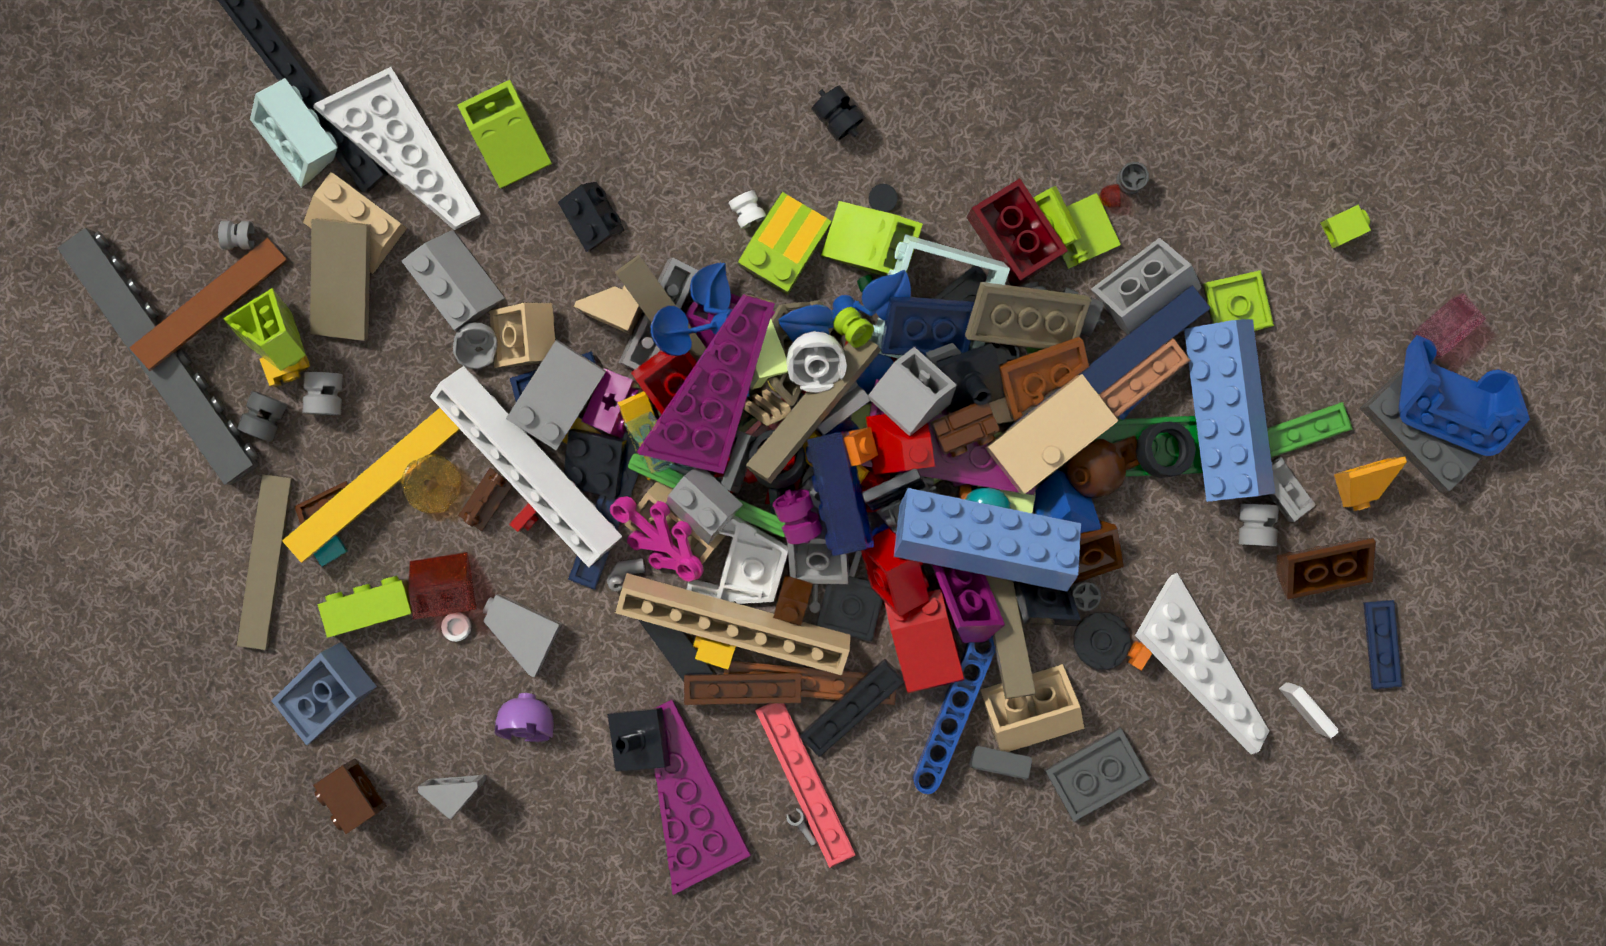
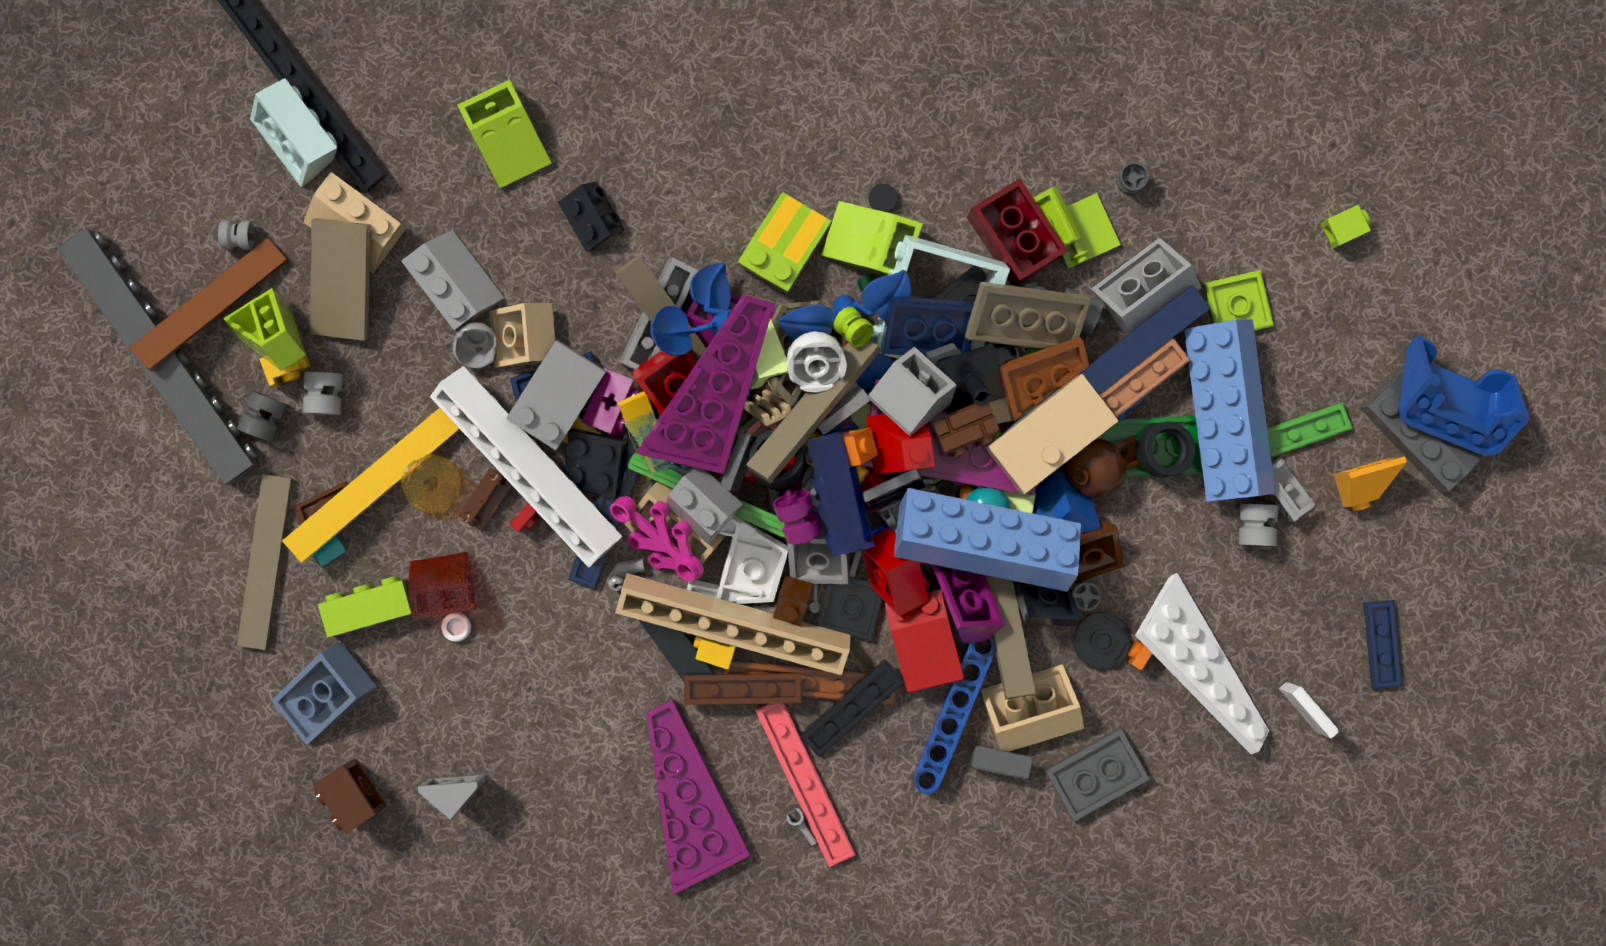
white wing [314,67,480,230] -> none
light grey slope [483,594,562,677] -> none
medium lavender cylinder [494,693,554,742] -> none
tan slope [574,286,643,335] -> none
black tile [607,708,671,772] -> none
white wheel [728,190,766,229] -> none
black wheel [811,85,866,141] -> none
clear red hinge [1099,184,1121,208] -> none
reddish brown slope [1276,538,1376,600] -> none
clear pink panel [1412,293,1486,359] -> none

